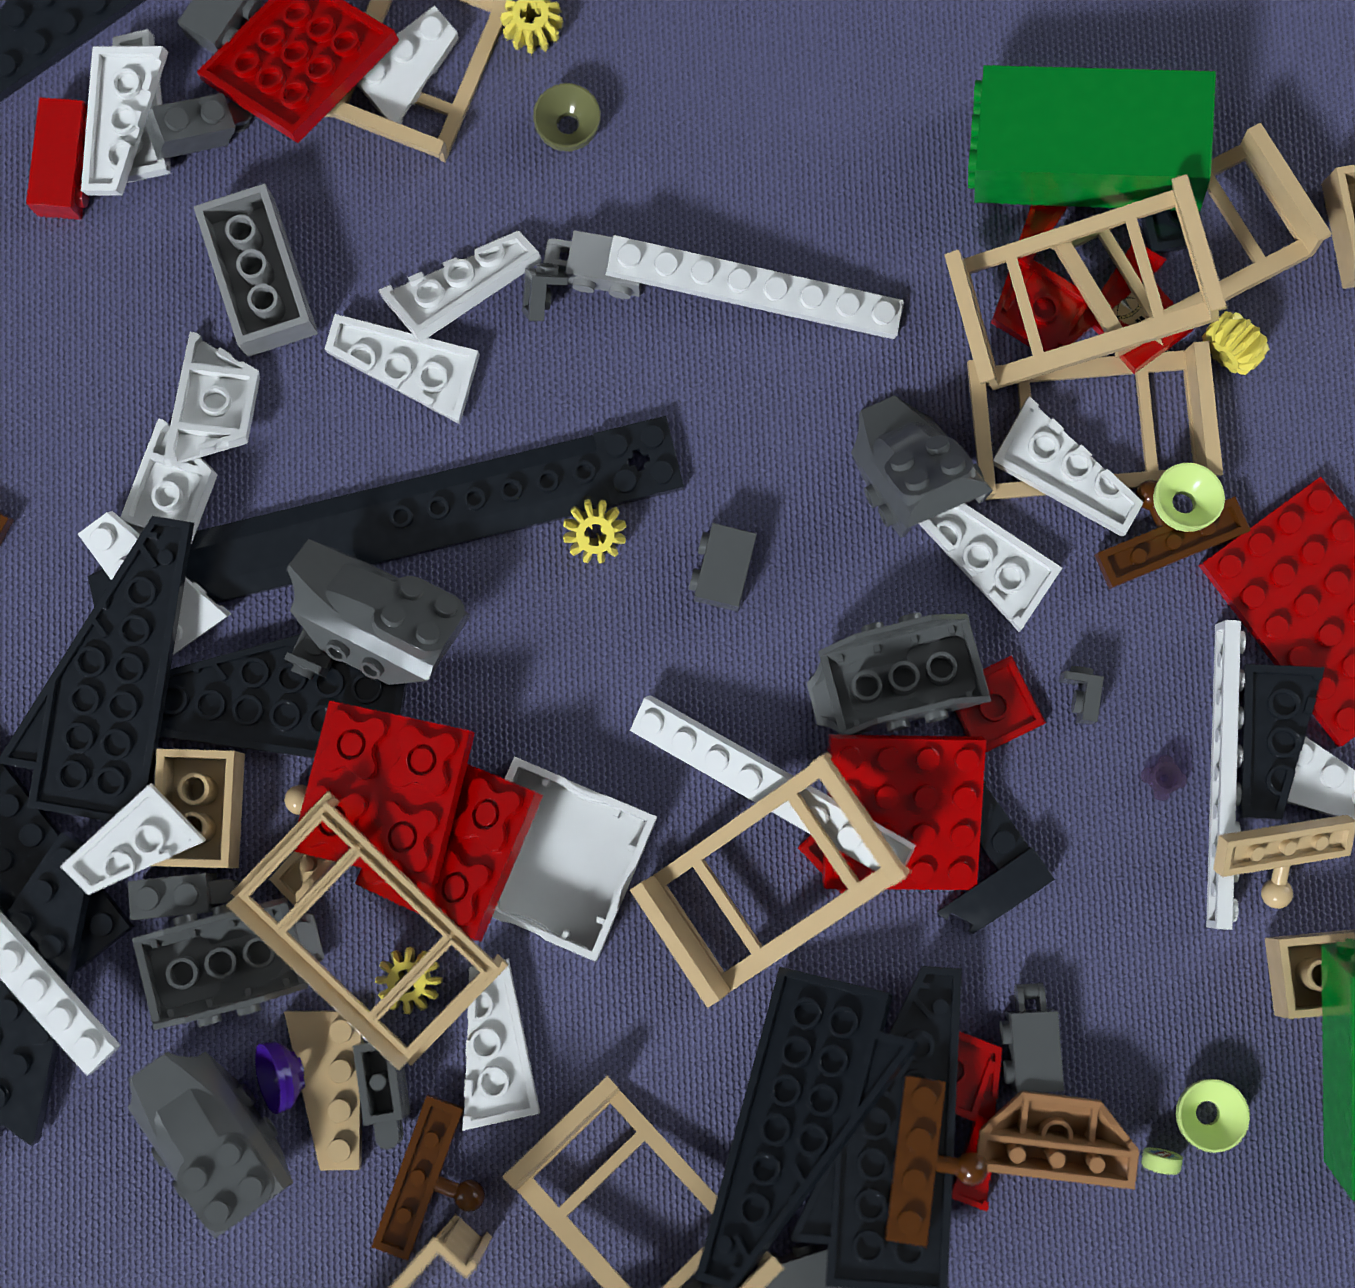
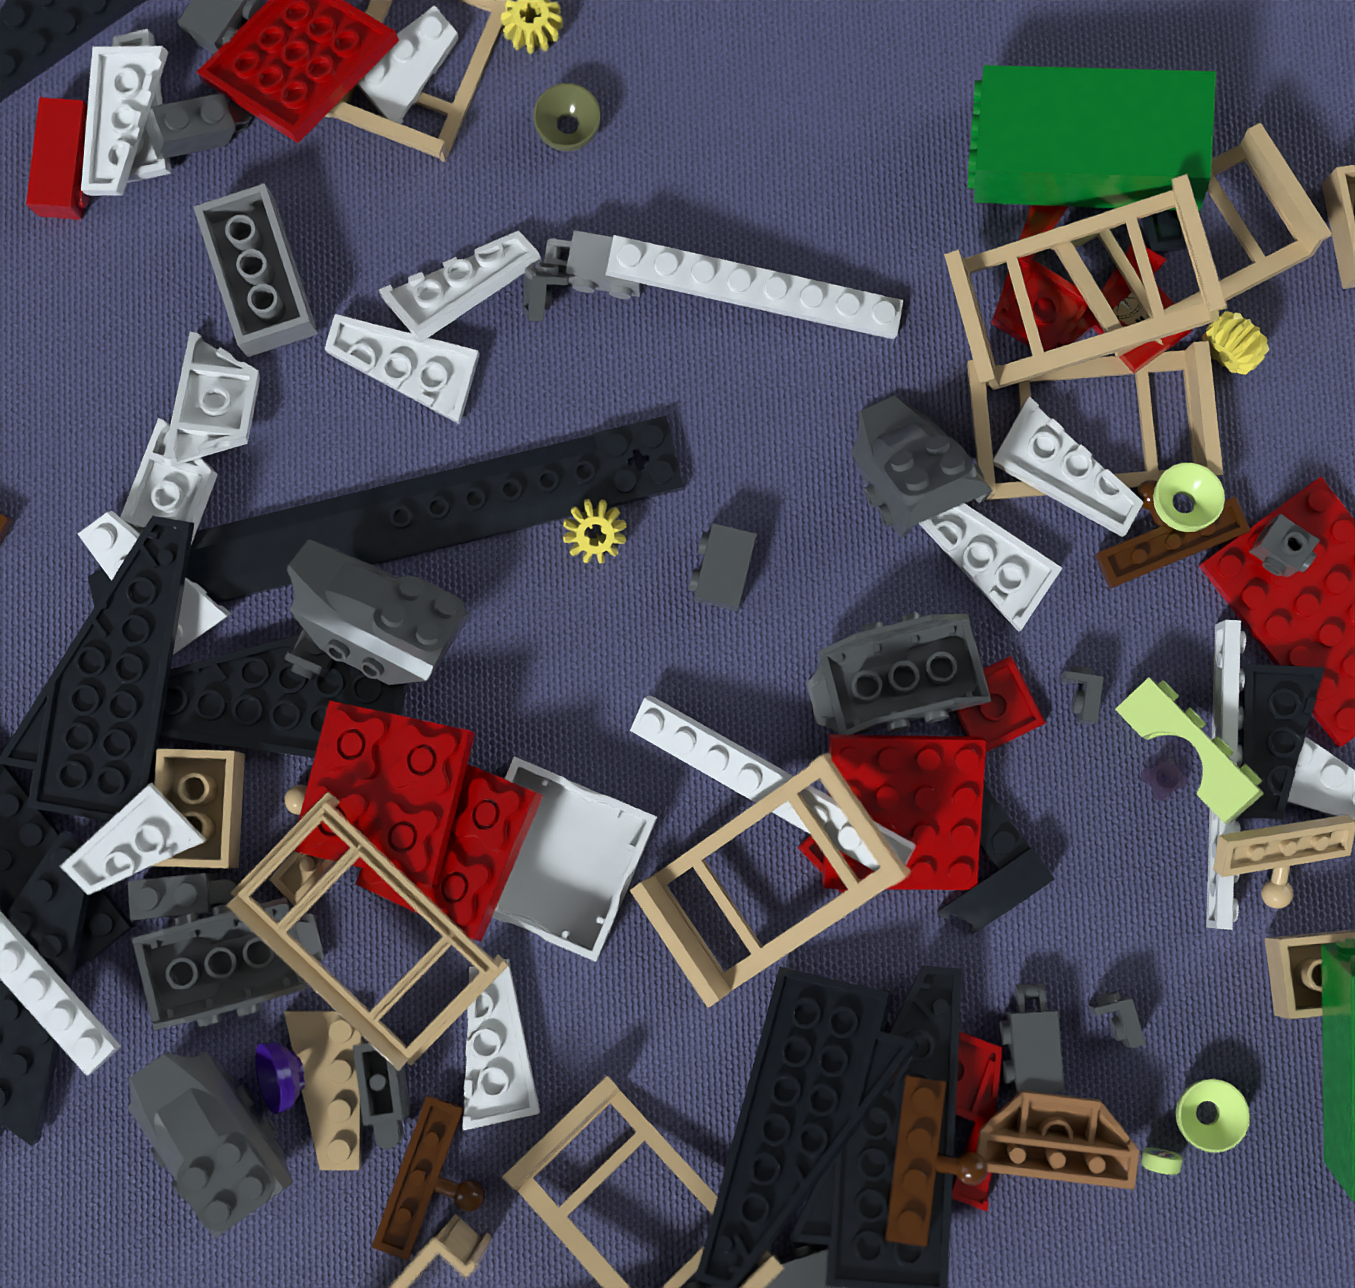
light yellow gear [375,947,443,1014] -> none
none -> dark grey bracket [1088,991,1146,1048]
none -> yellowish green arch [1115,678,1264,825]
none -> dark grey brick [1248,514,1319,577]

